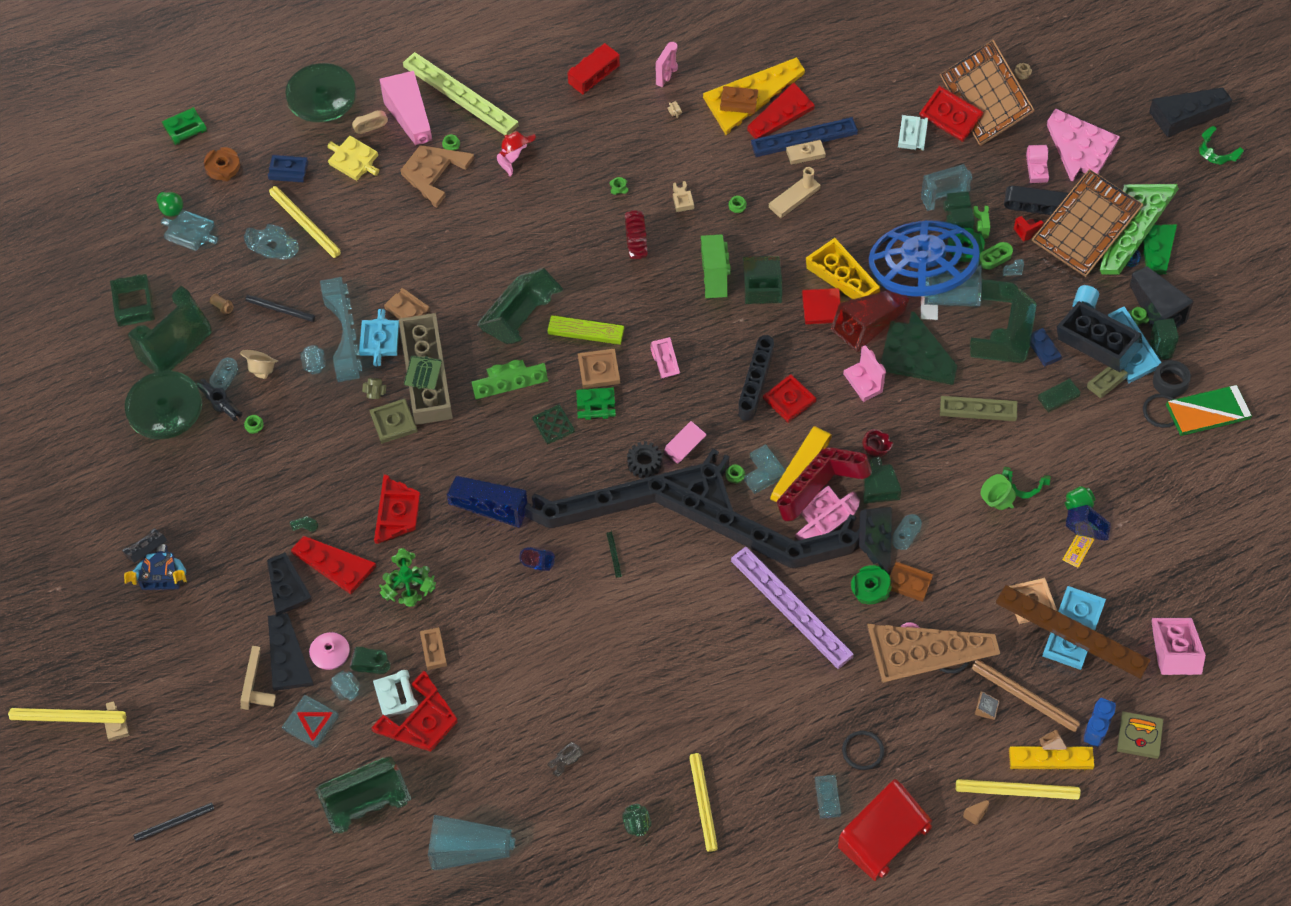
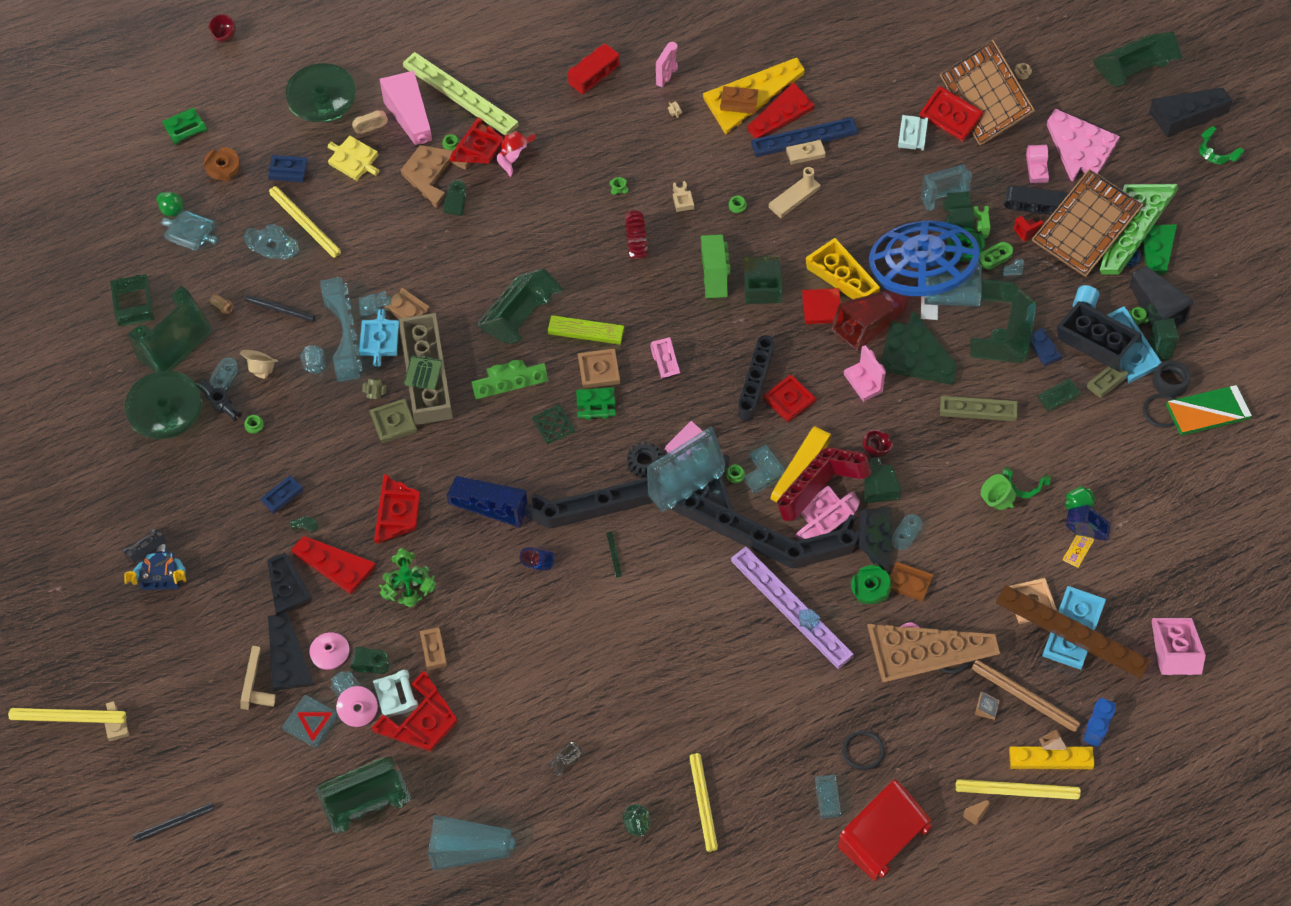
olive tile [1117,711,1163,759] -> none
none -> dark red hair [208,14,236,42]
none -> dark blue plate [260,475,303,514]
none -> bright pink dish [337,686,378,727]
none -> clear light blue plate [359,292,391,317]
none -> clear green piece [443,180,467,216]
none -> red wing [450,117,504,164]
none -> clear light blue slope [647,427,725,512]
none -> clear light blue piece [799,609,820,630]
none -> clear green windscreen [1093,31,1183,87]

